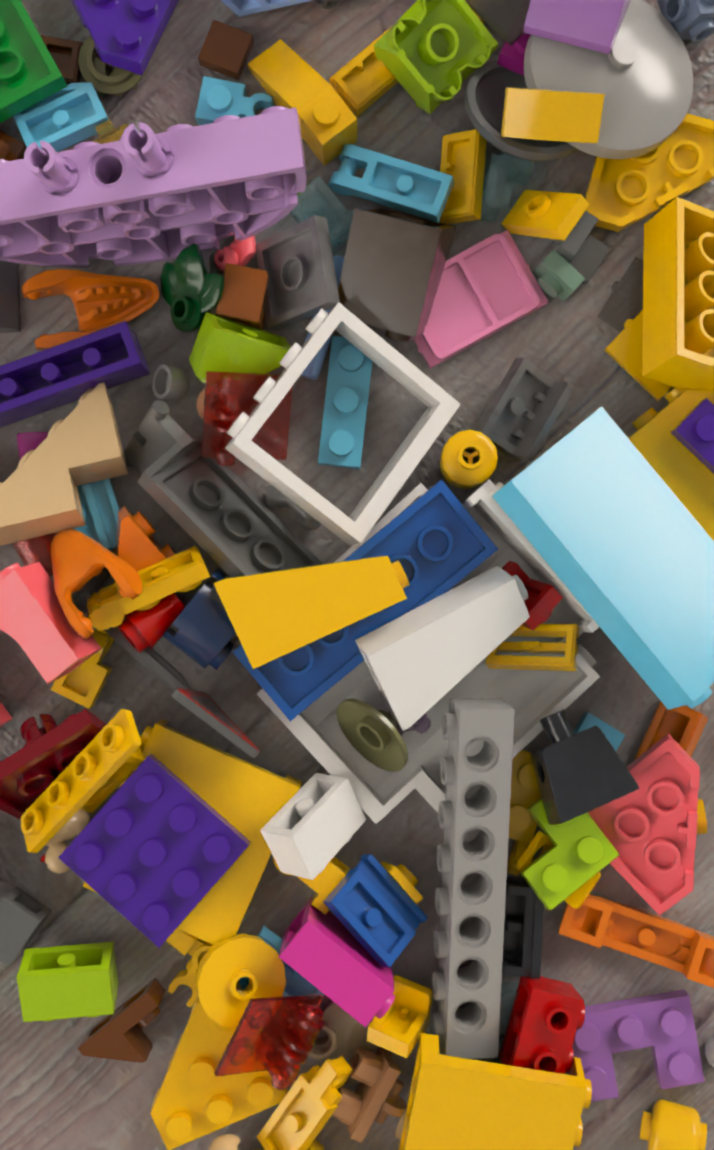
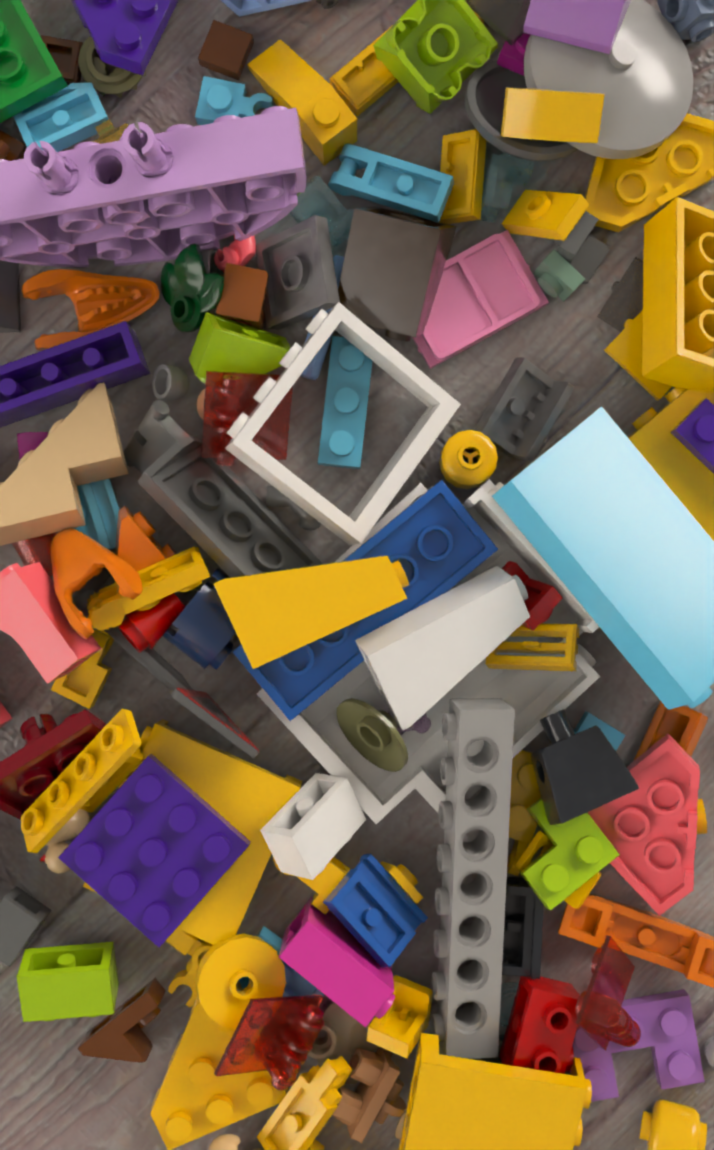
none -> clear red hinge [575,935,641,1051]

